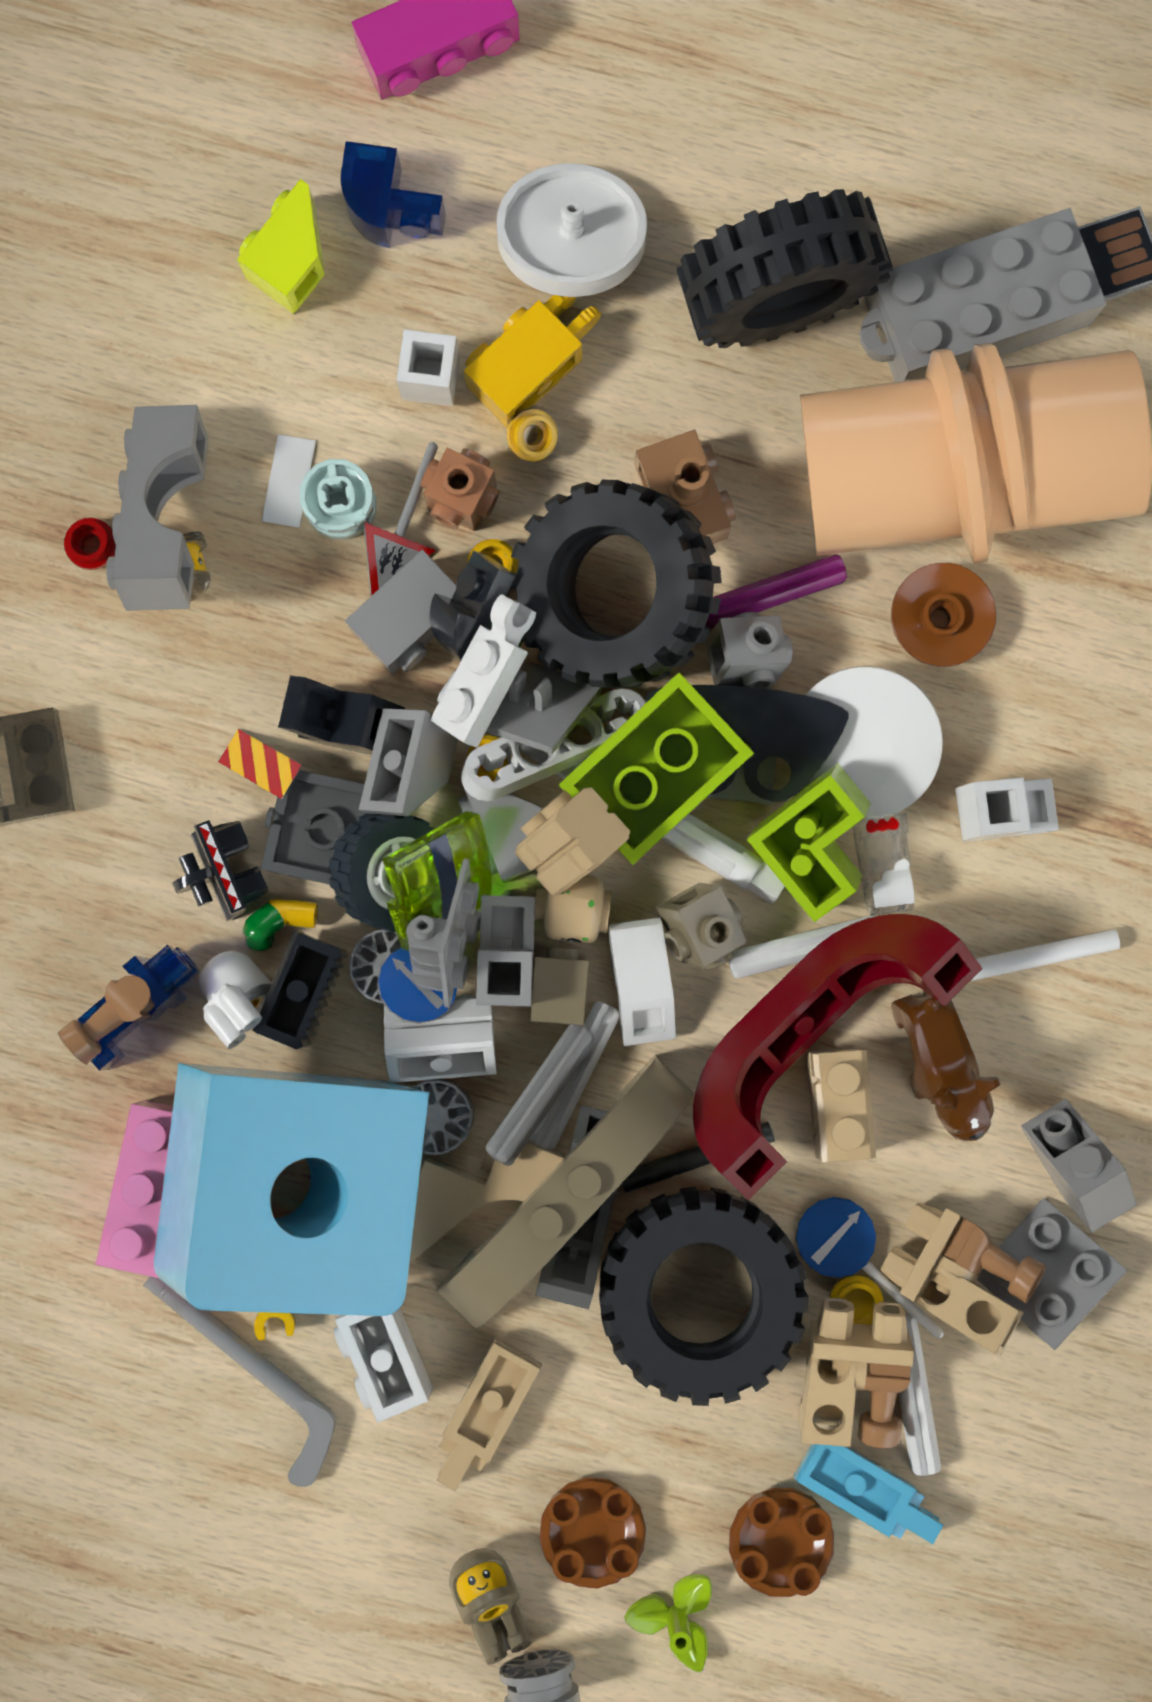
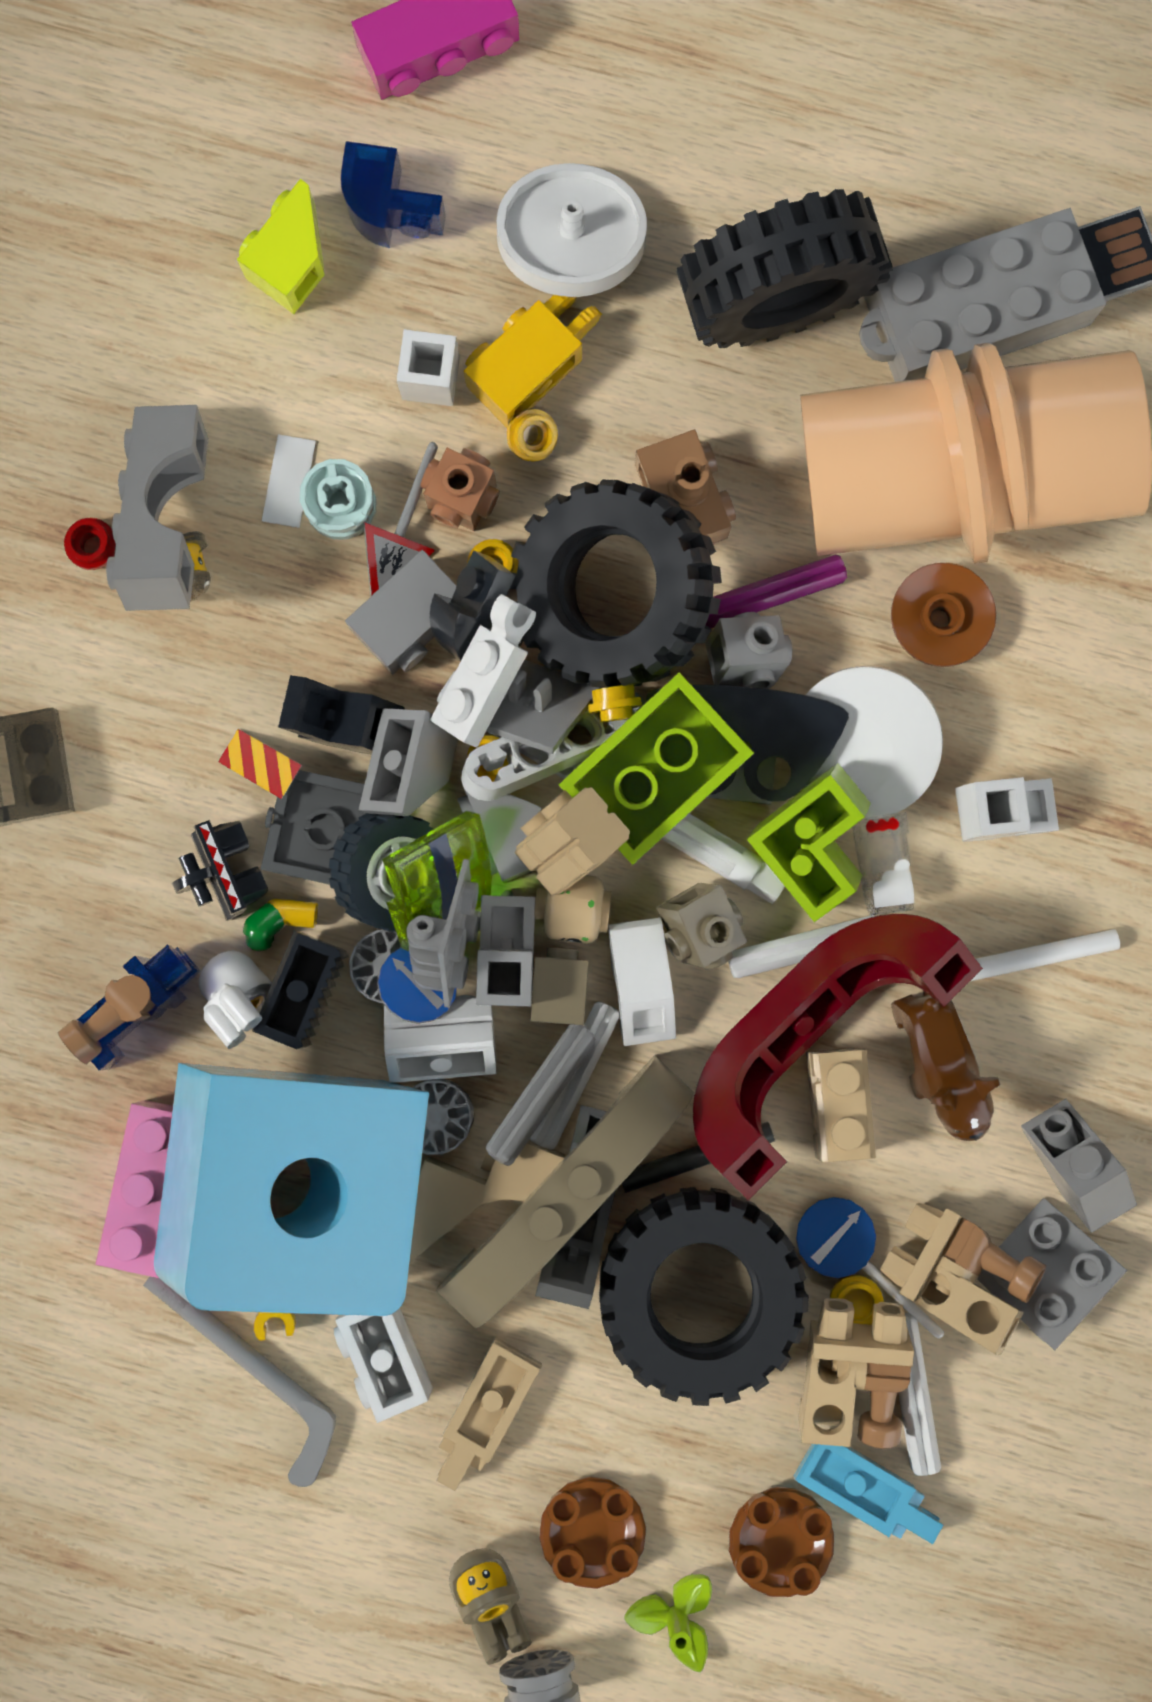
none -> yellow plate [588,685,642,722]

